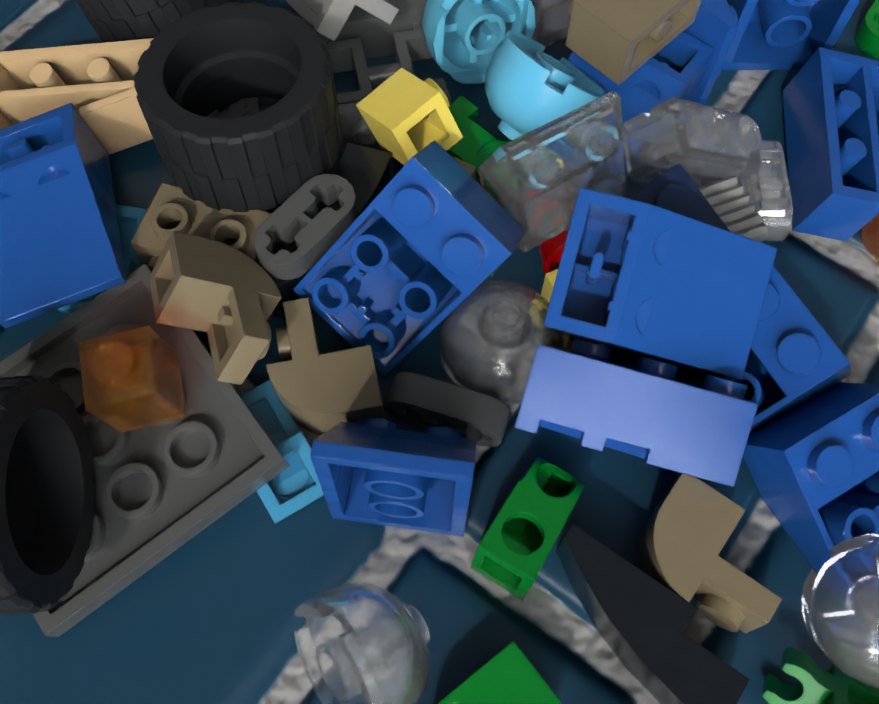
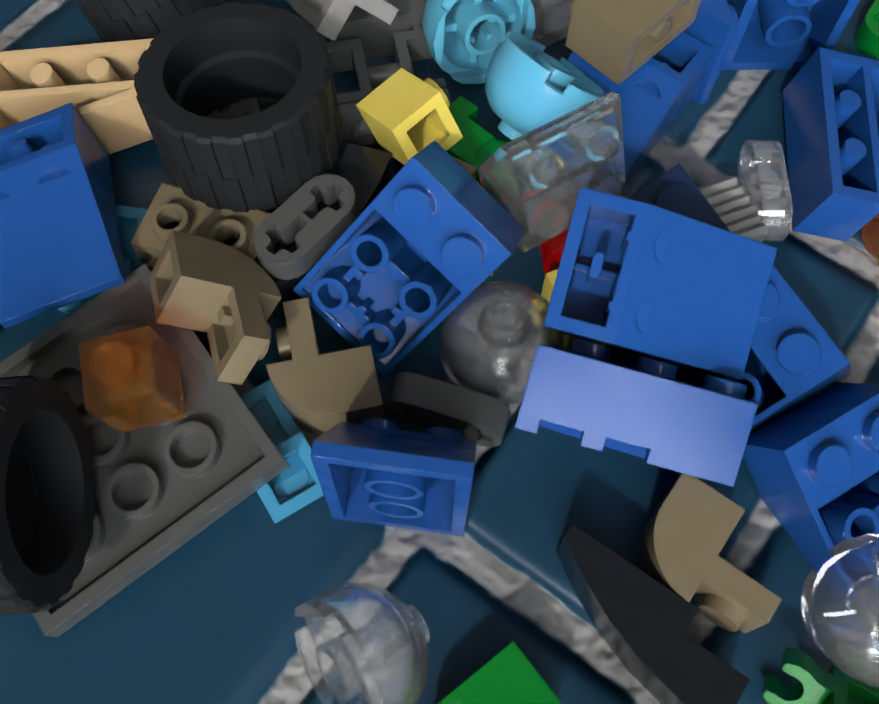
green leg [470,456,586,601] -> none
clear brick [621,97,762,187] -> none

